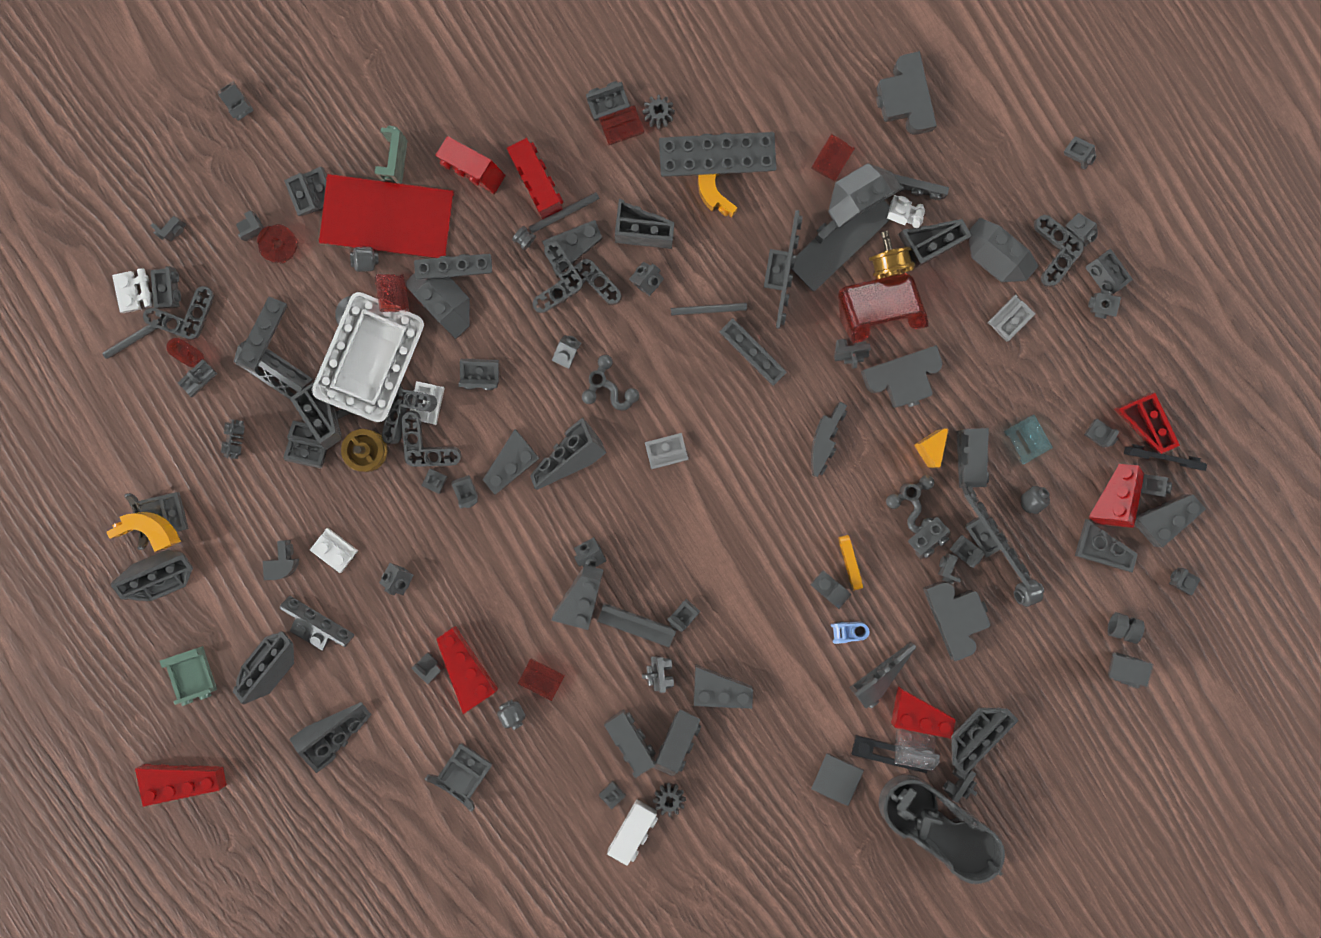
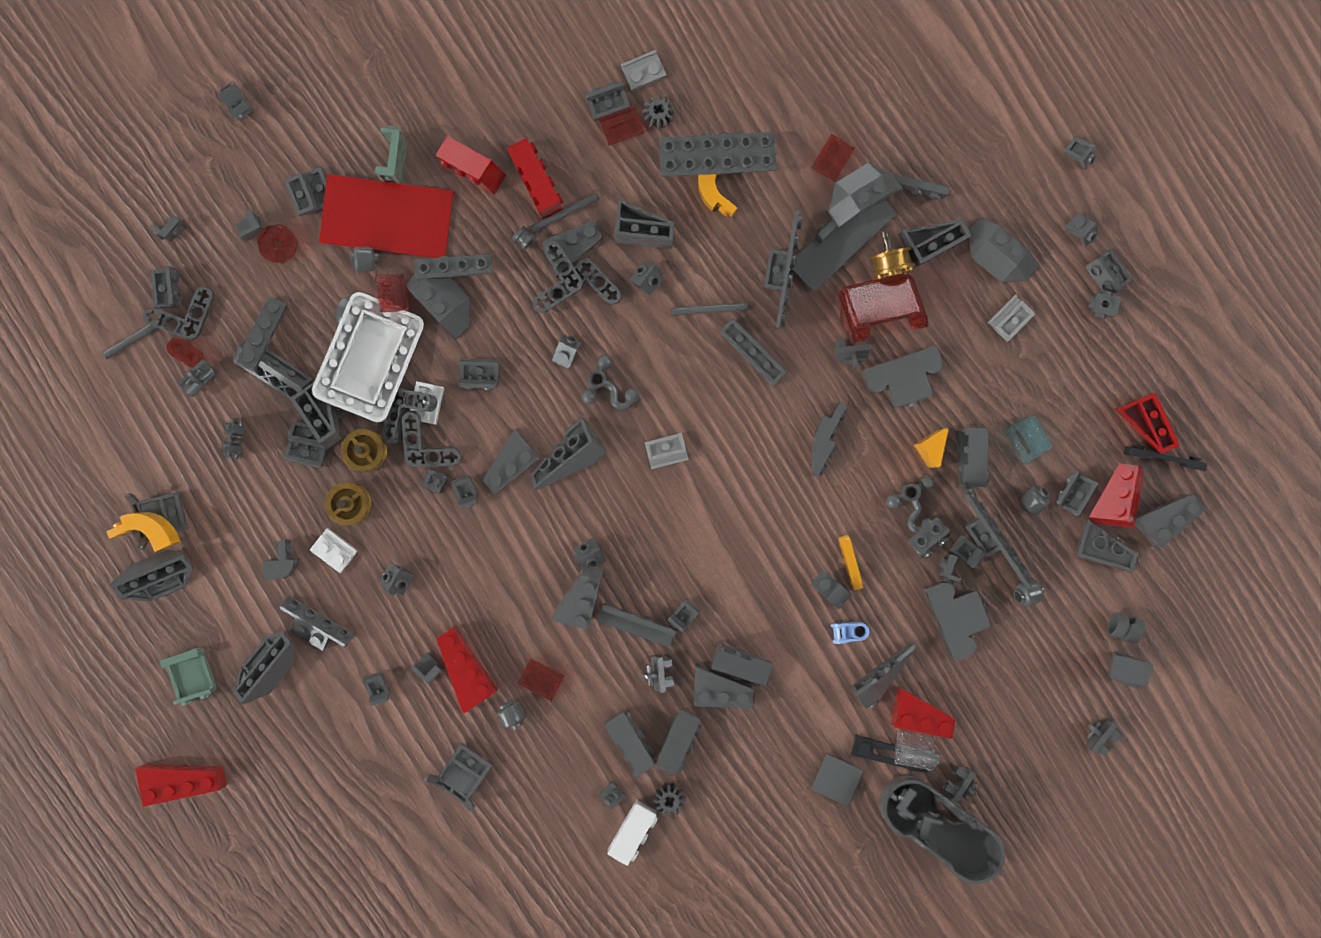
white plate [112,268,153,313] -> none
dark grey wedge [289,702,371,773] -> none
dark grey brick [876,51,937,135] -> none
white plate [887,195,925,228] -> none
dark grey wedge [951,708,1019,776] -> none
dark grey beam [1034,215,1084,287] -> none
dark grey bracket [1084,419,1120,448] -> none
dark grey bracket [1141,474,1172,497] -> none
dark grey bracket [1169,567,1201,596] -> none
none -> pearl gold wheel [325,483,372,525]
none -> dark grey bracket [362,671,390,706]
none -> light grey plate [621,50,666,92]
none -> dark grey wedge [710,642,773,687]
none -> dark grey bracket [1056,470,1099,518]
none -> dark grey hips [1085,719,1122,756]

